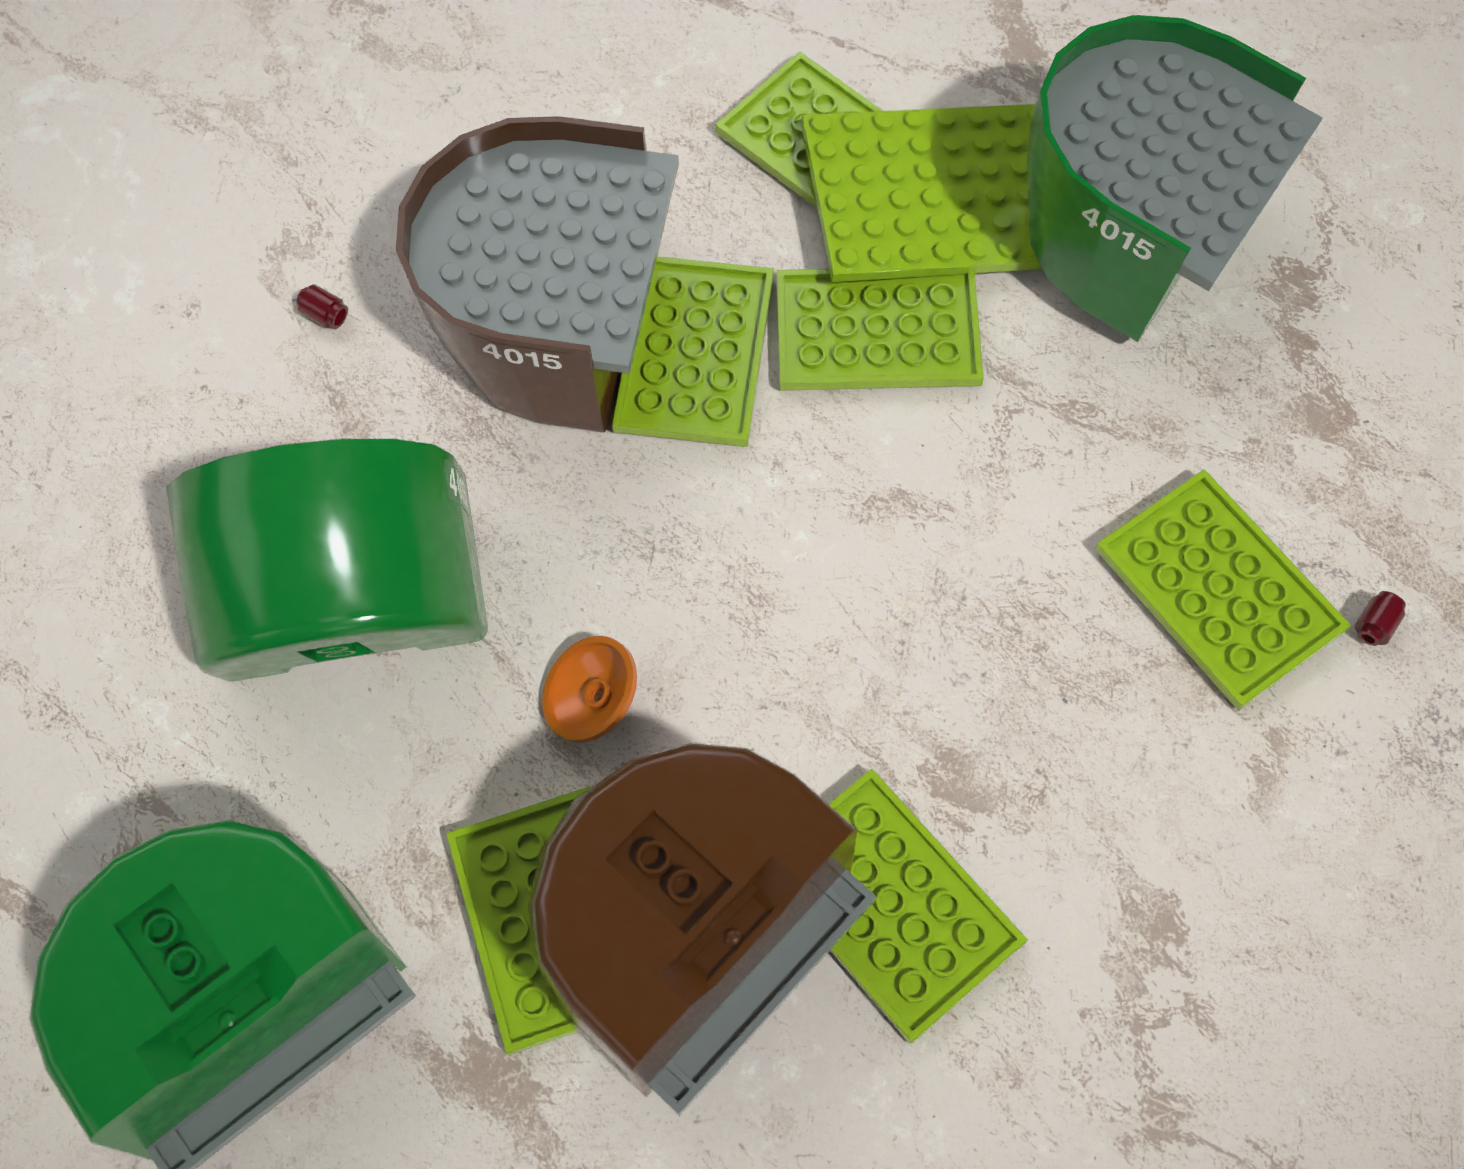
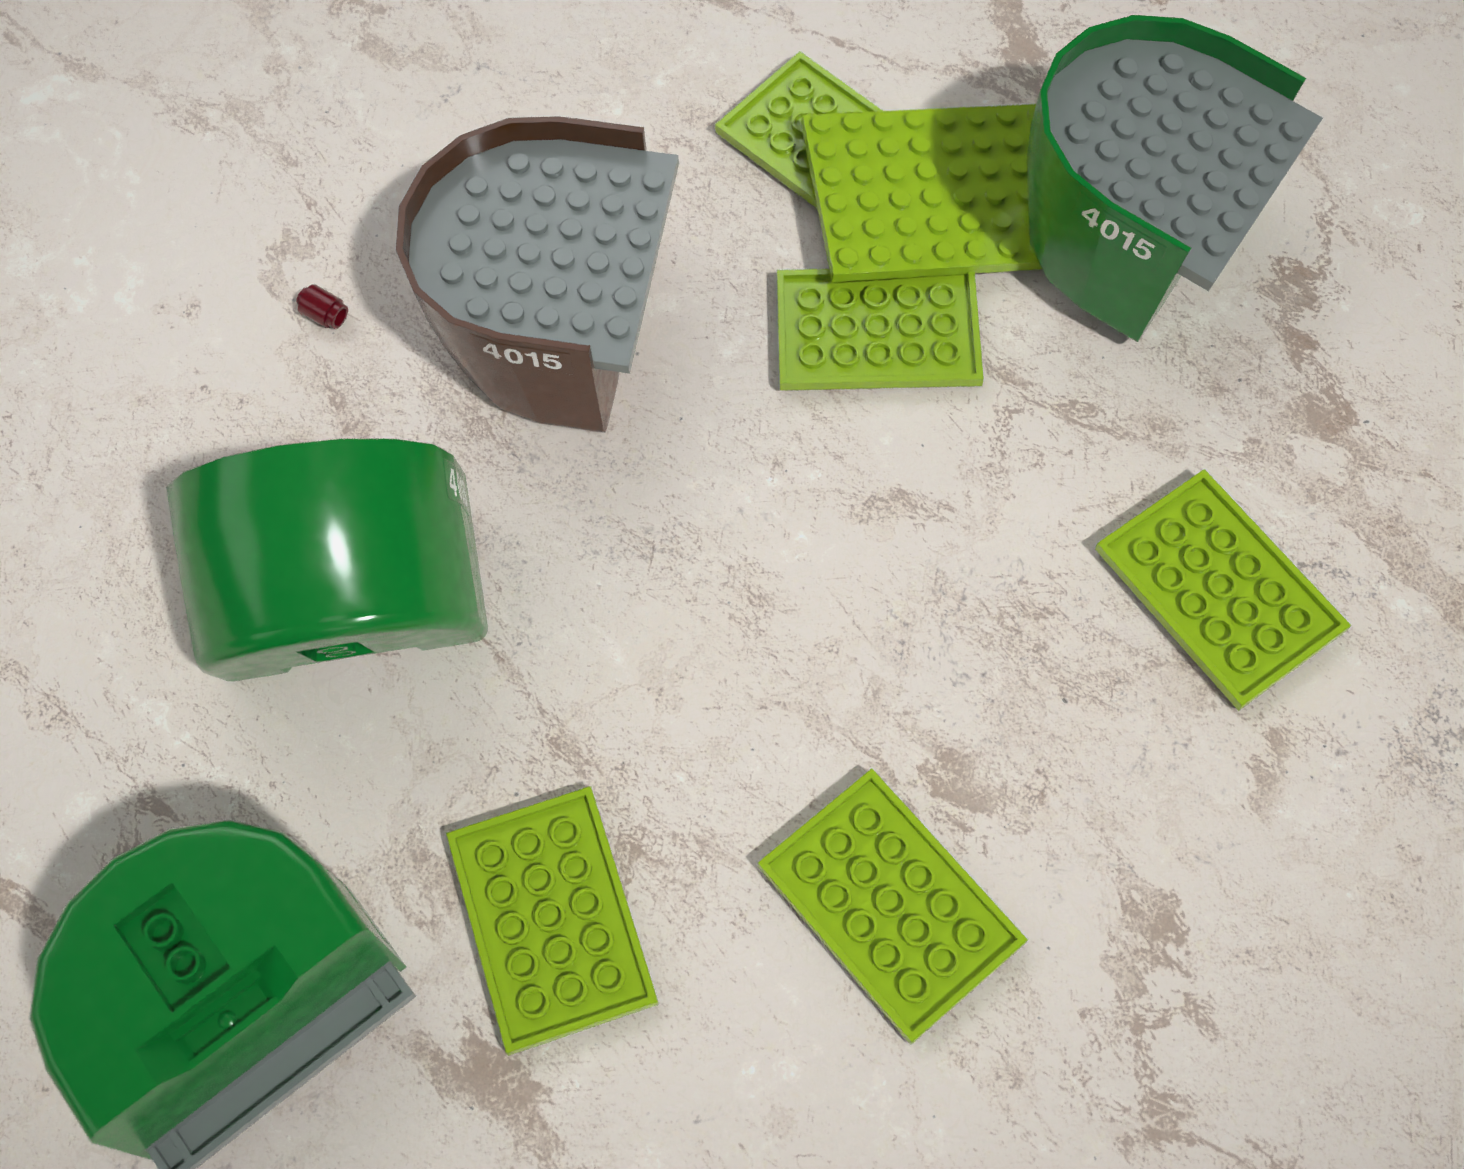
reddish brown piece [528,743,877,1116] -> none
orange dish [542,636,637,743] -> none
lime plate [612,256,774,447] -> none
dark red brick [1354,591,1406,646] -> none

